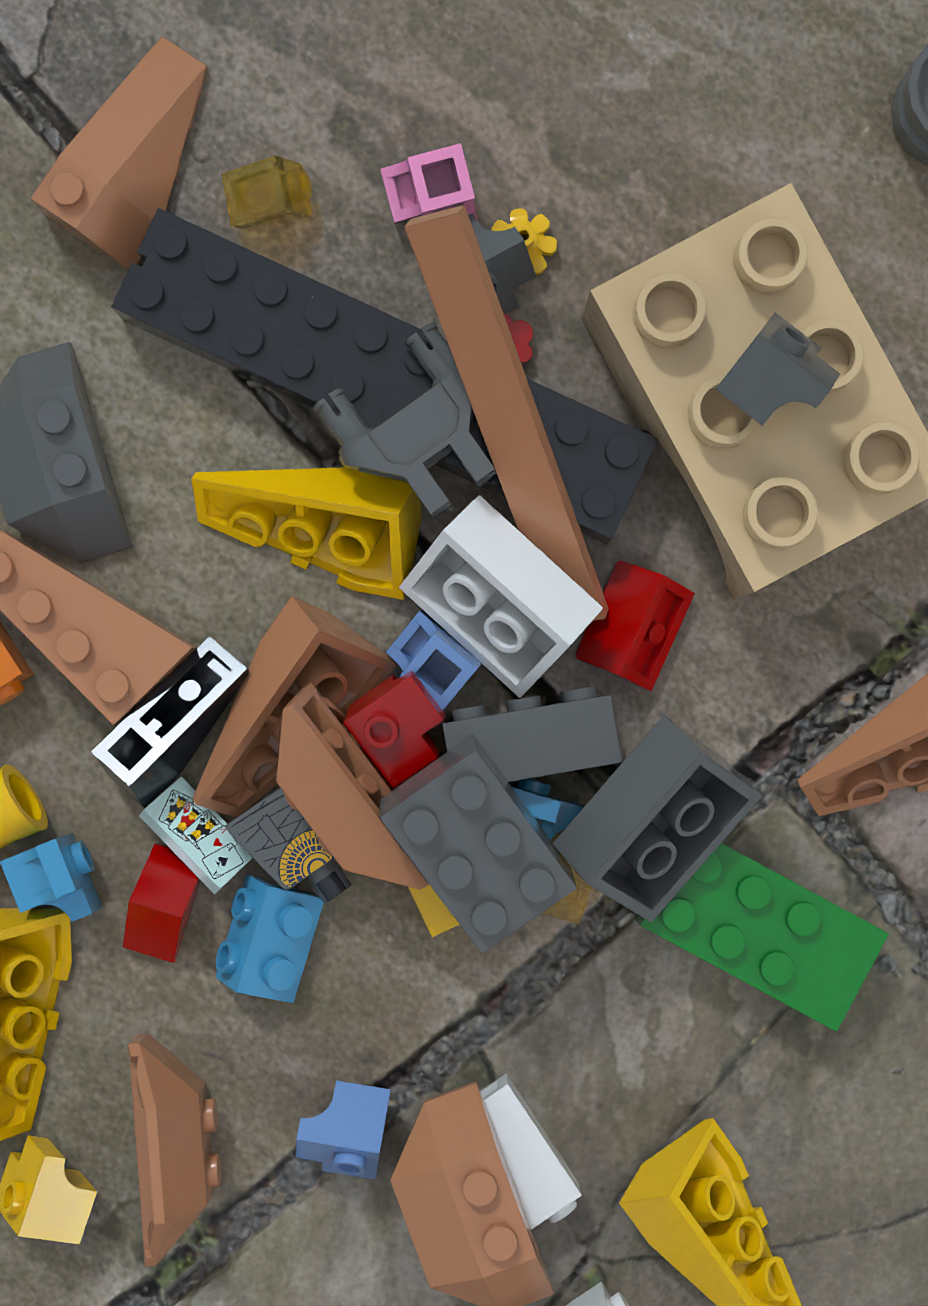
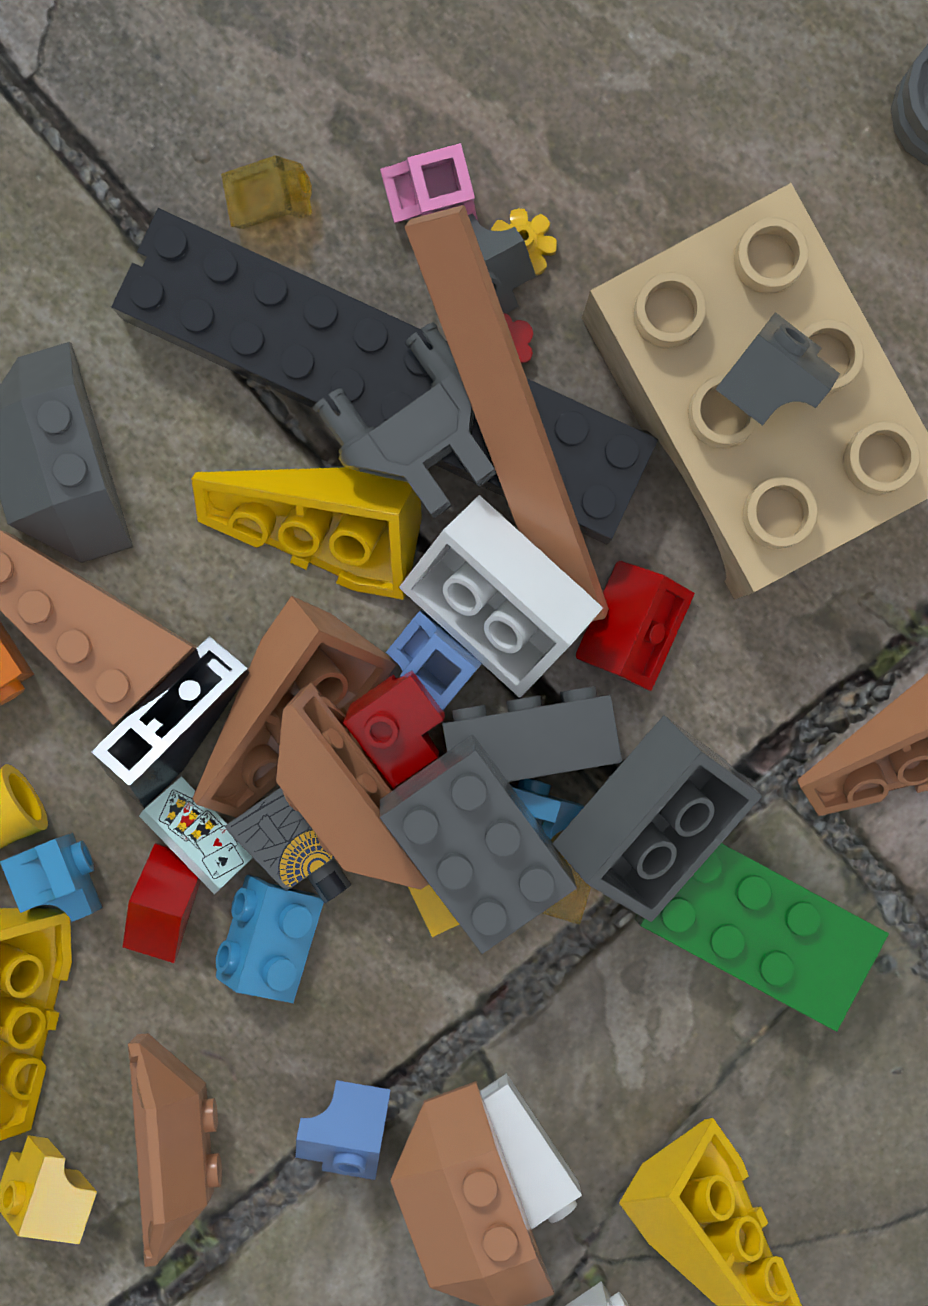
nougat wedge [30,37,208,270] -> none

